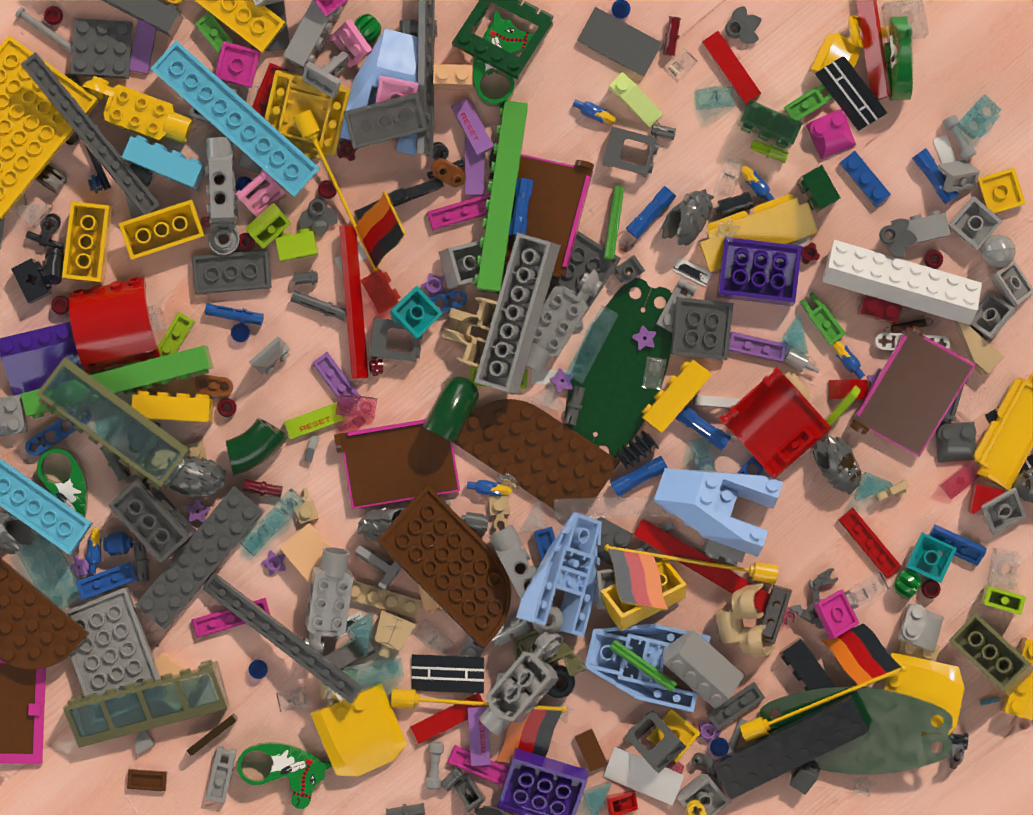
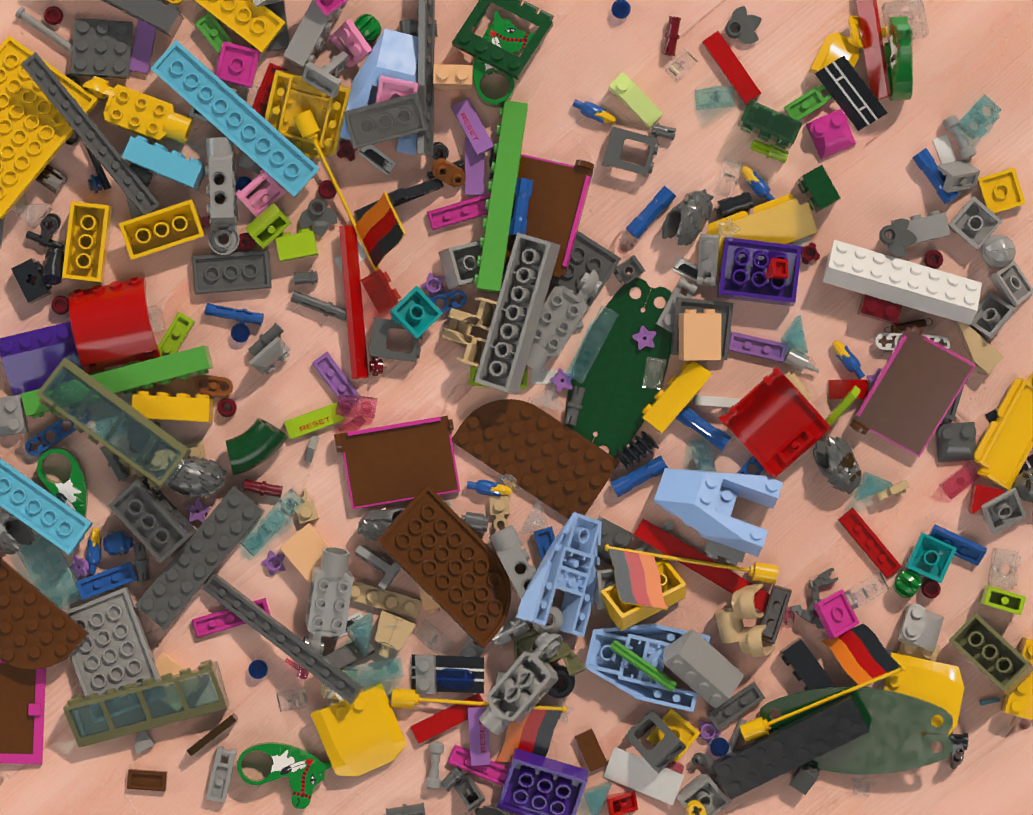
dark green brick [423,377,479,443] -> none
clear tile [554,496,675,519] -> none
dark grey tile [577,7,662,77] -> none
bright green axle [604,186,624,260] -> none
bright green hinge [799,292,846,345] -> none
blue plate [839,150,891,207] -> none
none -> dark grey pin [248,323,284,357]
none -> clear pink hand [285,658,309,679]
none -> sticker [359,145,396,175]
none -> light grey plate [415,655,437,694]
none -> clear blue tile [436,668,475,689]
none -> light nougat brick [678,309,721,360]
none -> light grey plate [697,234,719,287]
none -> red slope [765,258,788,279]

